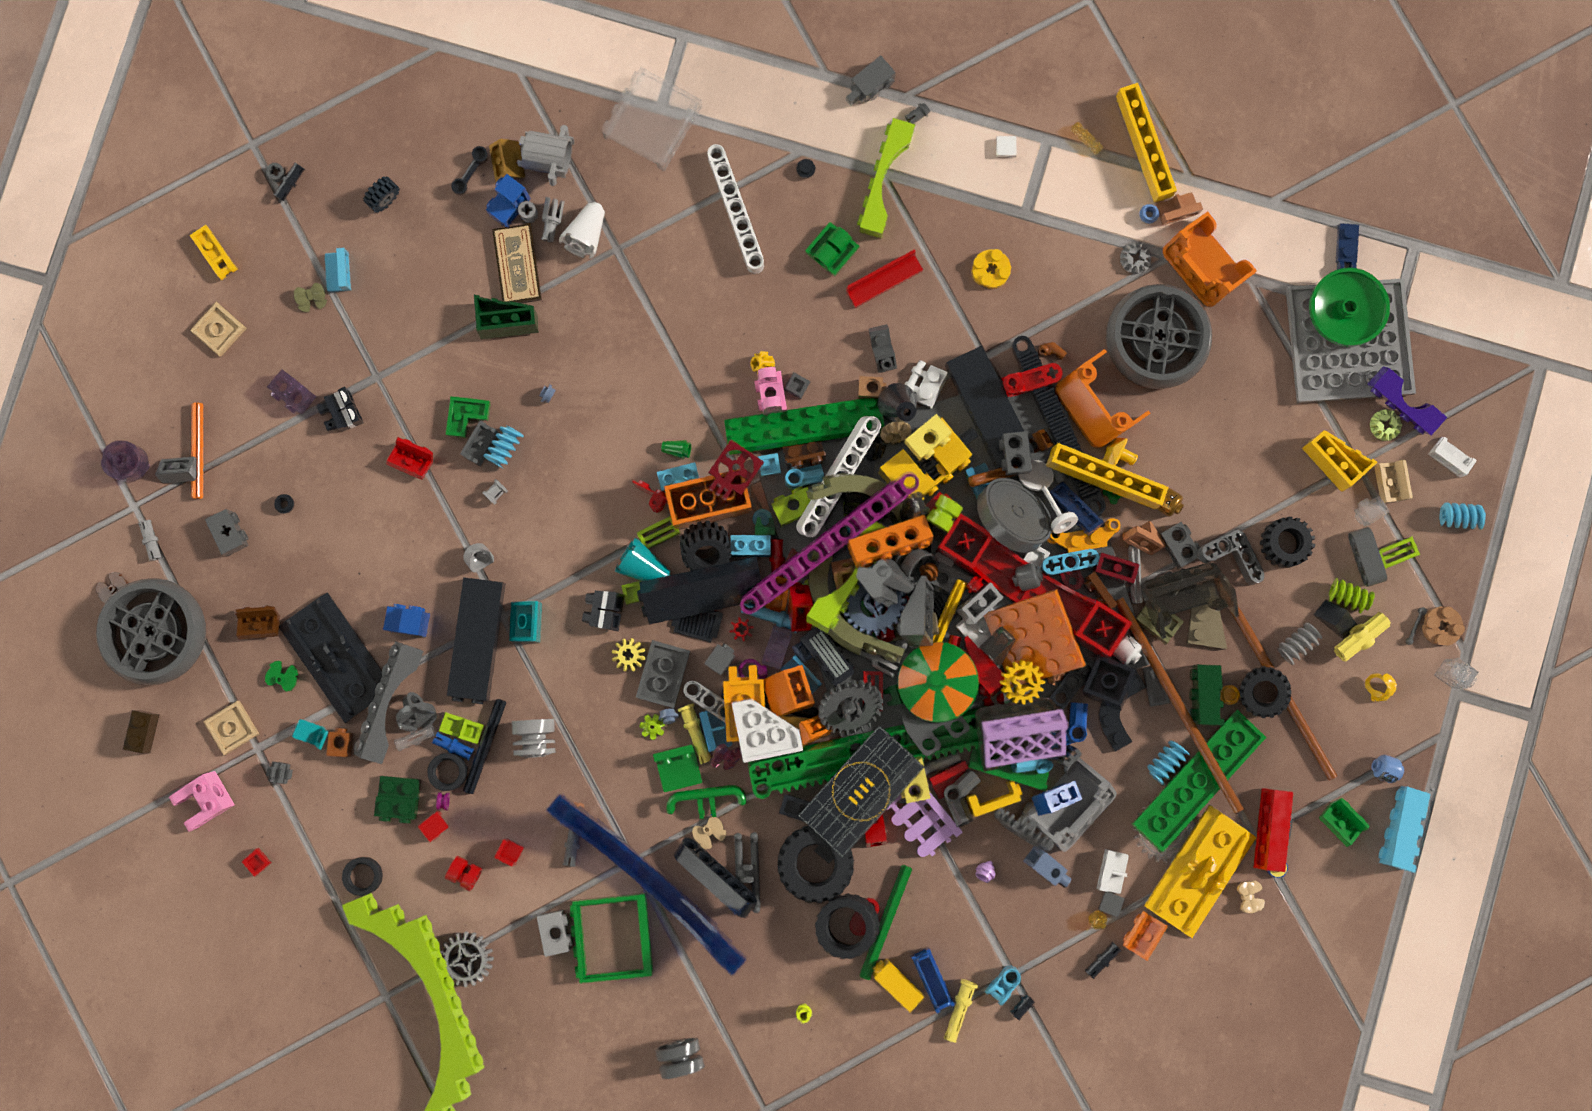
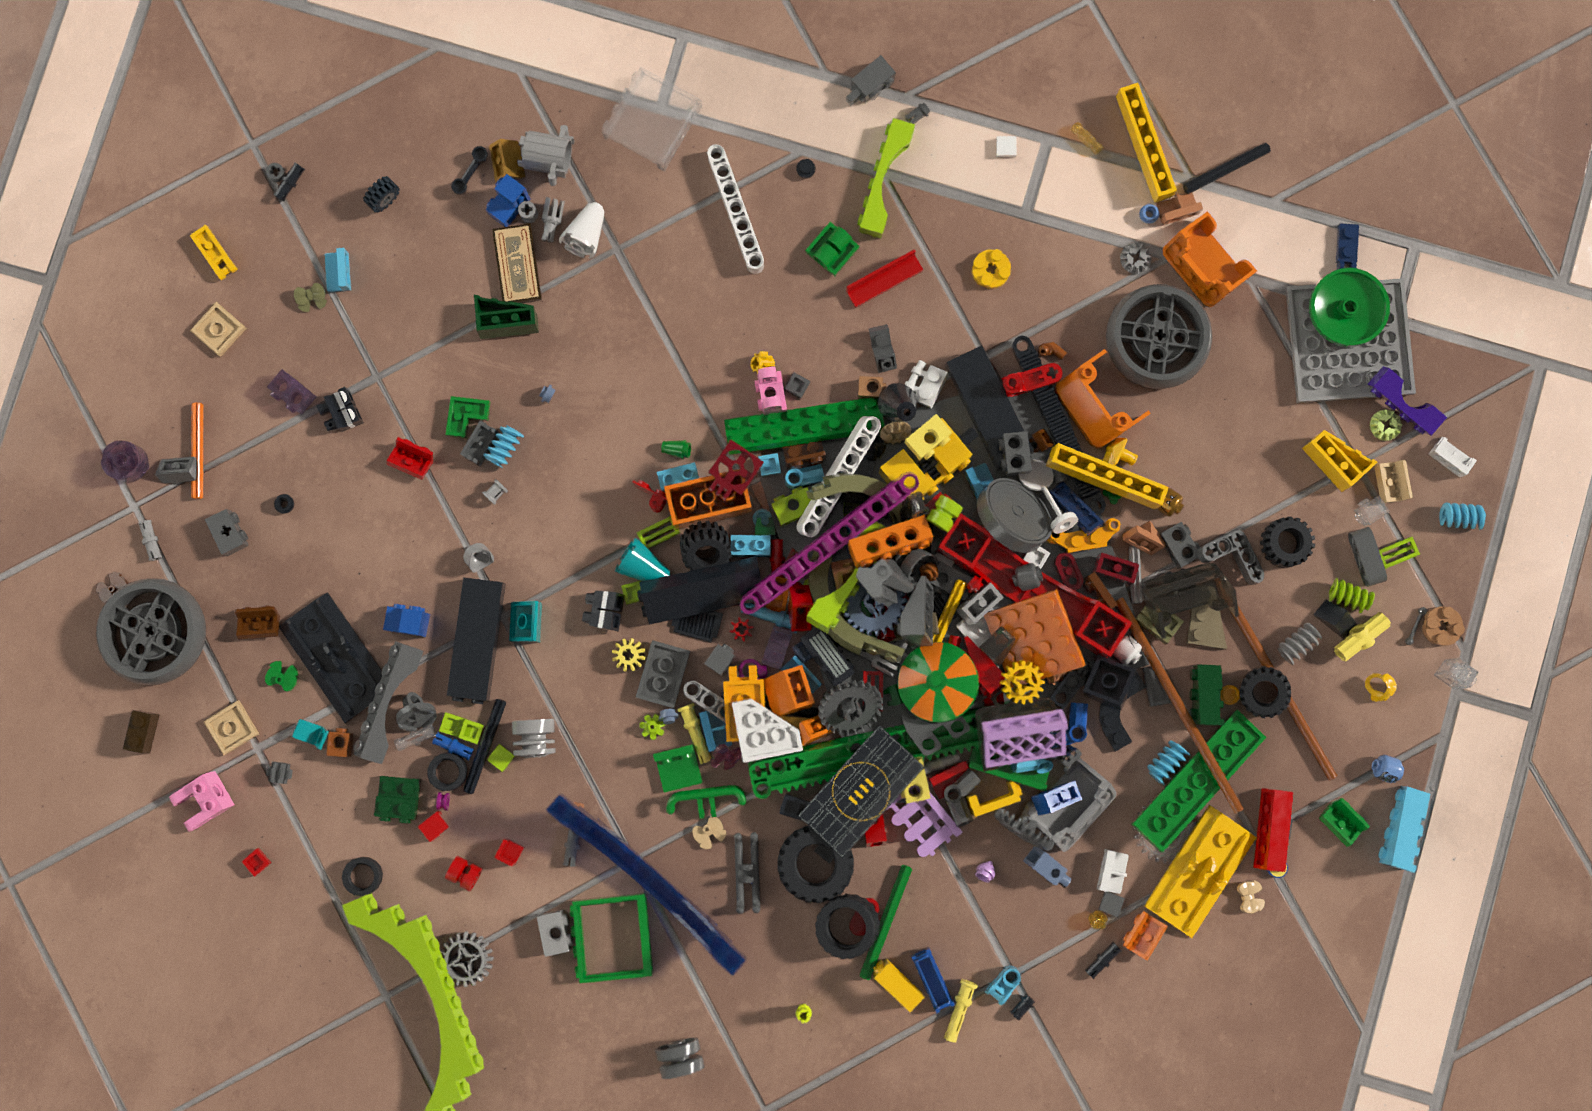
black beam [674,837,757,918] -> none
dark orange axle [968,464,1018,487] -> none
medium azure beam [1041,549,1099,575] -> none
none -> lime tile [487,744,515,772]
none -> black axle [1183,143,1271,194]

